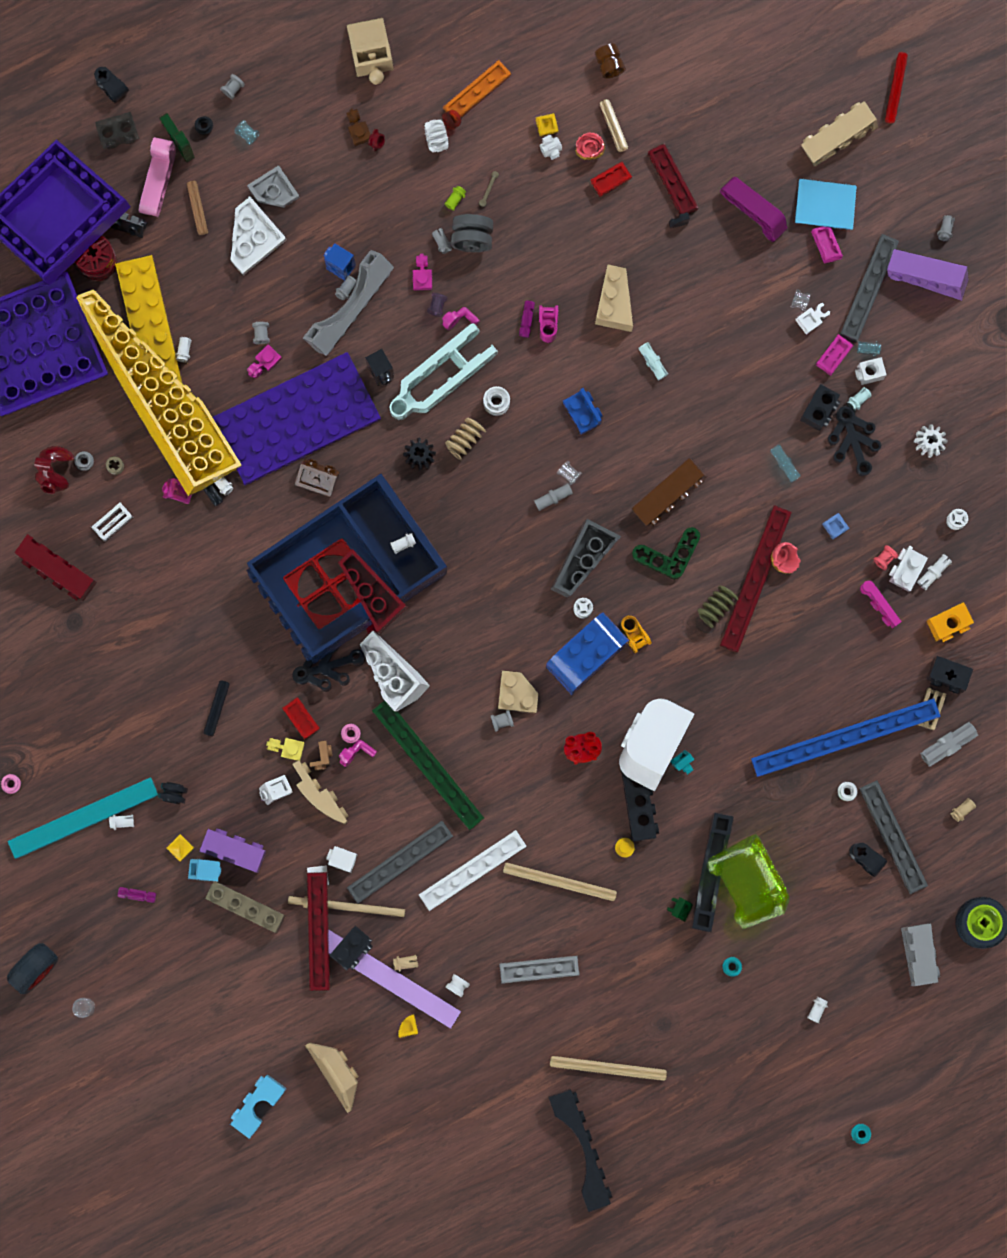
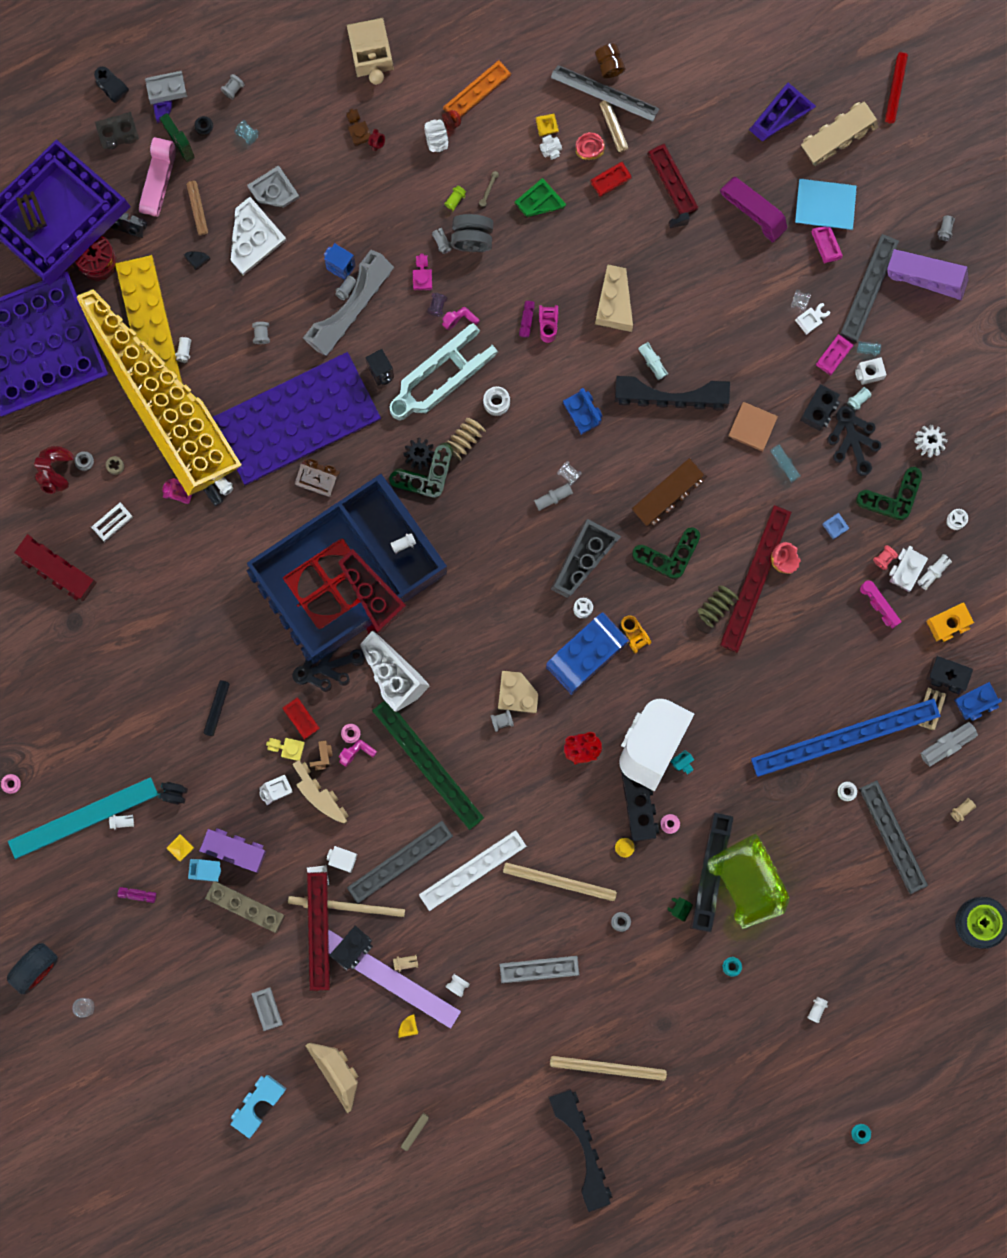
dark pink plate [247,344,282,379] -> none
black piece [849,843,887,877] -> none
light grey wedge [901,924,940,986] -> none
none -> dark brown tile [16,191,47,233]
none -> light grey plate [145,71,187,104]
none -> dark purple tile [153,100,172,123]
none -> black tile [184,251,210,270]
none -> light grey tile [252,987,283,1031]
none -> dark green beam [389,443,453,497]
none -> dark tan tile [401,1112,429,1151]
none -> green wing [514,178,566,217]
none -> dark grey tile [551,65,659,121]
none -> light grey plate [611,912,631,932]
none -> black arch [615,376,730,410]
none -> bright pink plate [660,814,680,834]
none -> nougat tile [728,402,778,452]
none -> dark purple wedge [749,83,816,142]
none -> dark green beam [856,467,922,520]
none -> blue bracket [954,682,1002,721]

